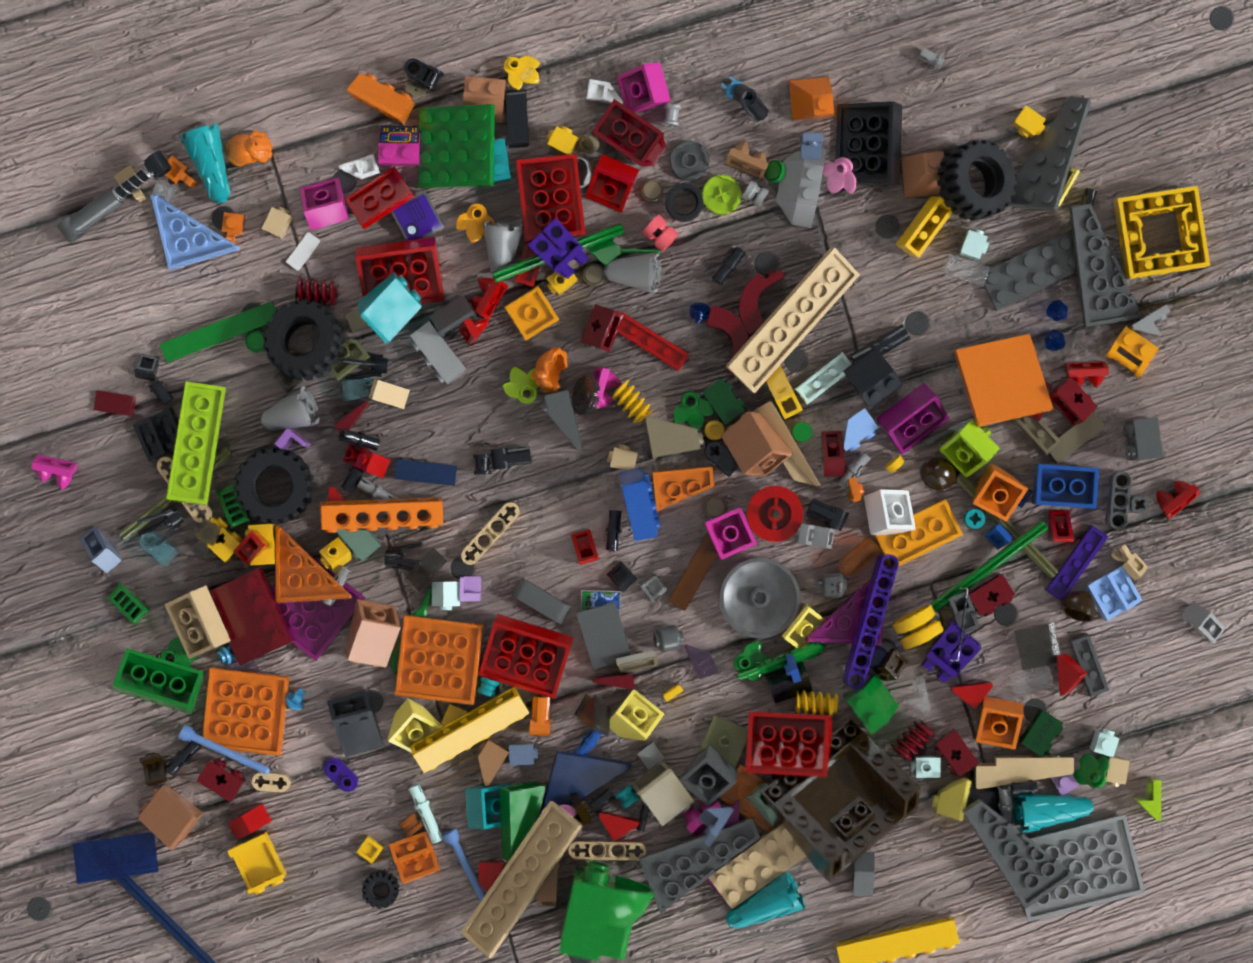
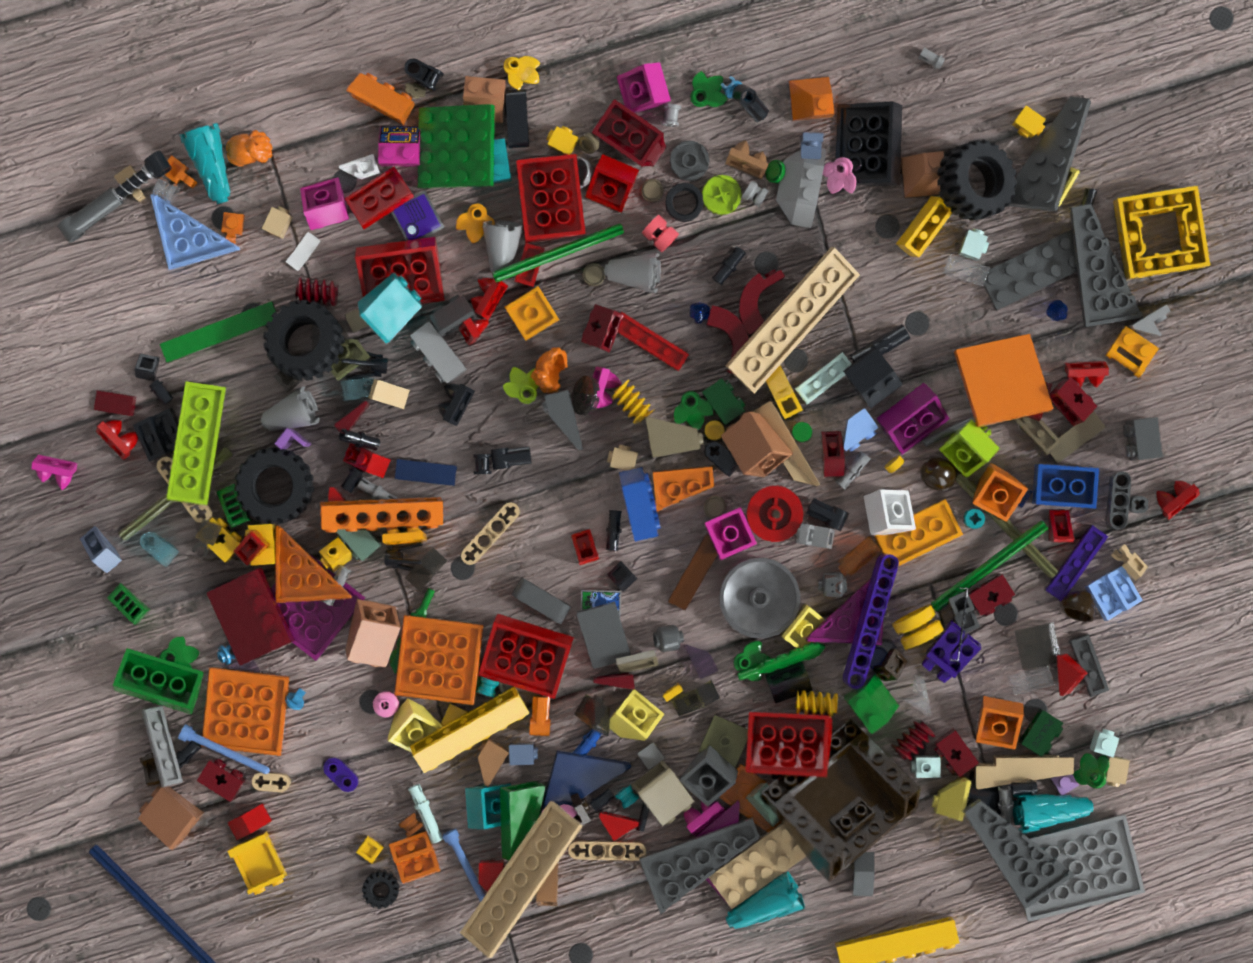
clear blue tile [72,832,159,884] -> none
black plant [137,508,184,546] -> none
tan brick [164,586,231,659] -> none
green piece [245,329,267,353] -> none
black slope [327,689,384,757] -> none
light aqua brick [432,582,460,610] -> none
lavender panel [460,576,481,601] -> none
dark purple hips [527,218,588,279] -> none
yellow brick [546,272,578,296] -> none
green piece [559,860,655,962] -> none
white tile [586,79,623,104] -> none
green piece [589,239,660,266] -> none
light grey tile [640,574,667,602] -> none
sand blue slope [699,807,734,846] -> none
blue plate [784,654,802,683] -> none
orange plate [847,477,865,503] -> none
red slope [950,681,993,709] -> none
blue plate [984,523,1013,550] -> none
clear blue tile [1045,330,1066,351] -> none
lime slope [1133,778,1162,821] -> none
light grey slope [1181,601,1226,644] -> none
none -> red tile [96,420,138,460]
none -> light grey tile [141,706,183,788]
none -> bright pink head [373,691,400,718]
none -> light orange plate [382,528,427,545]
none -> black tile [438,384,475,426]
none -> clear smoke slope [671,680,720,716]
none -> green plate [690,71,728,108]

